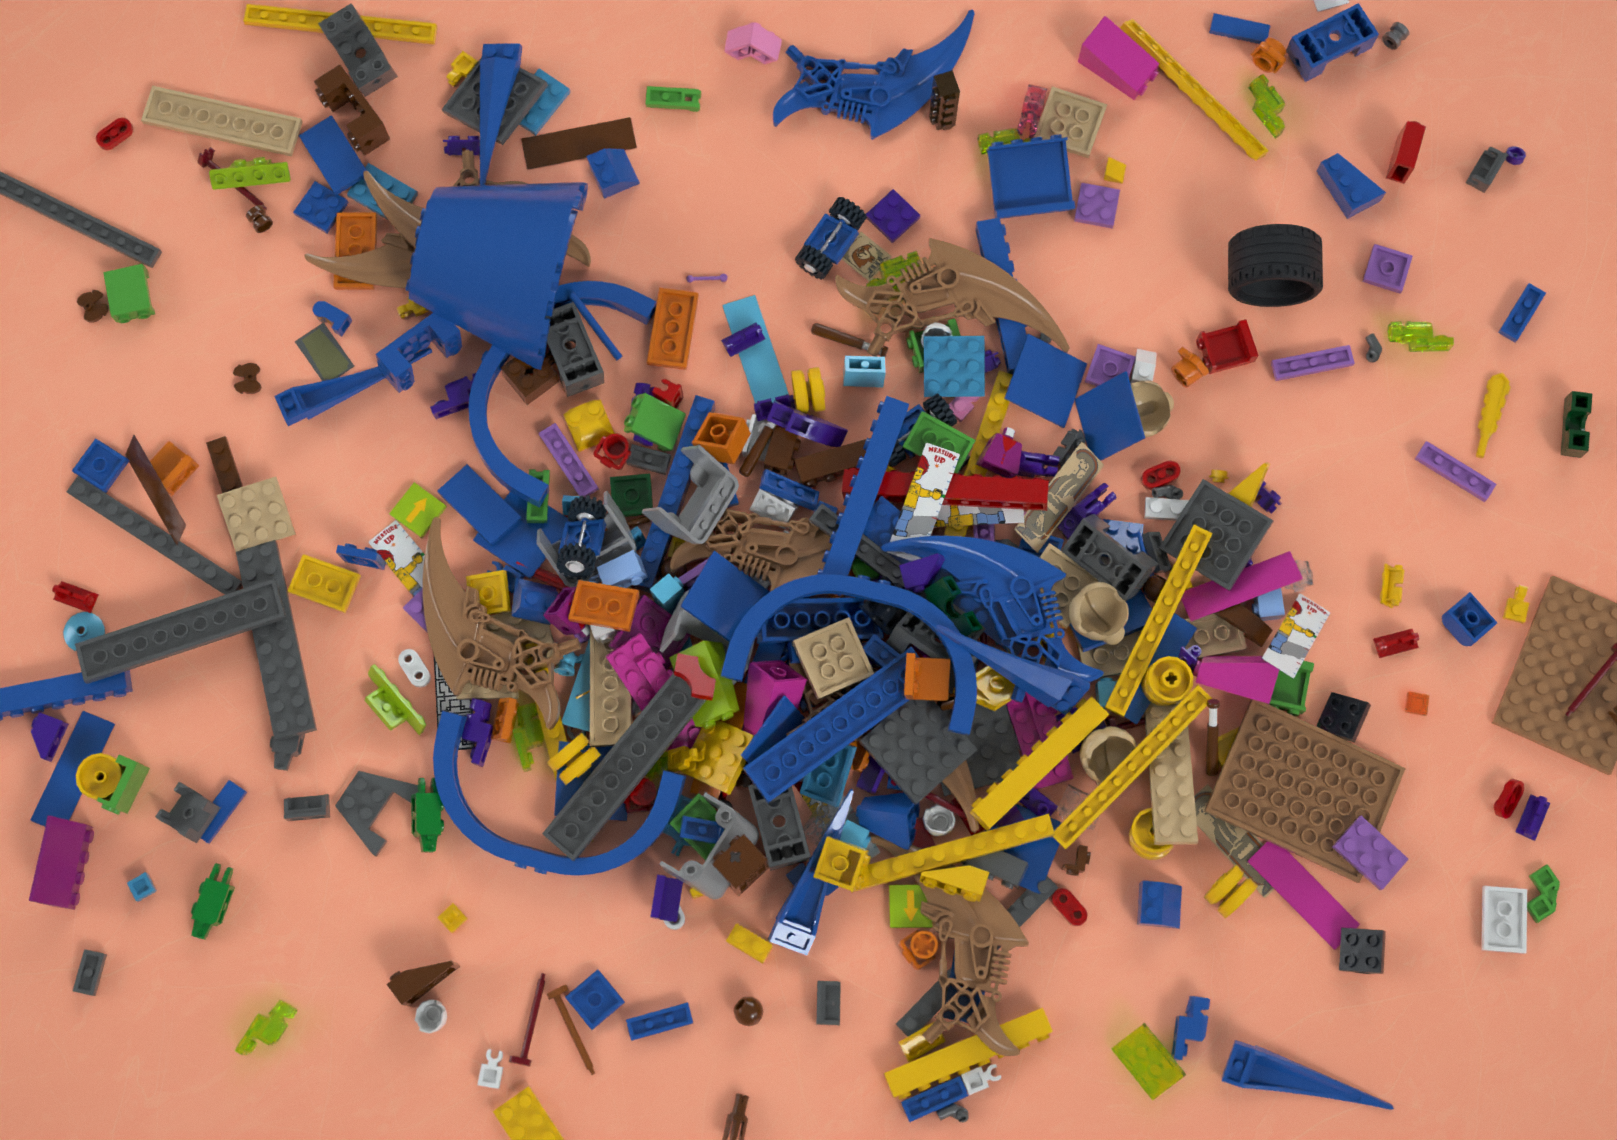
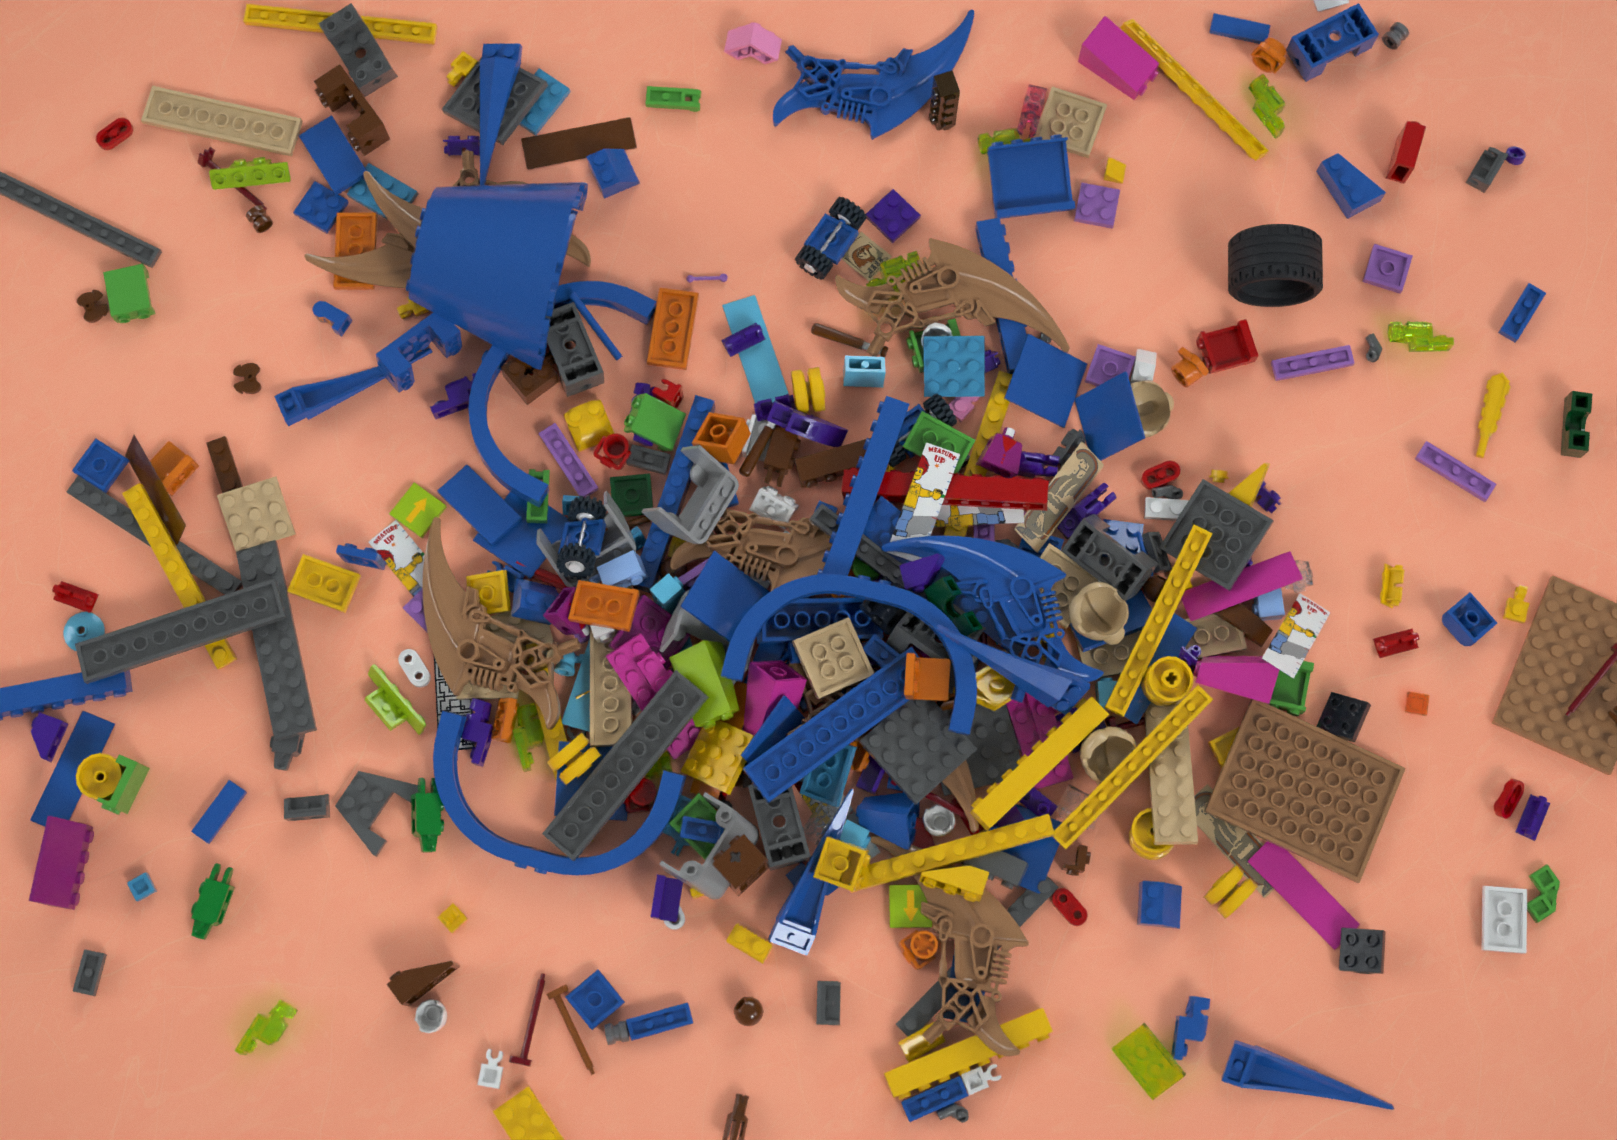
dark grey panel [155,782,221,843] -> none
olive sticker [295,323,355,381] -> none
yellow plate [668,746,704,772] -> none
tile [674,653,716,701] -> none
blue tile [759,469,820,511] -> none
reddish brown piece [1206,699,1220,776] -> none
medium lavender plate [1332,816,1409,890] -> none
none -> yellow plate [122,483,237,669]
none -> flat silver wheel [604,1020,629,1045]

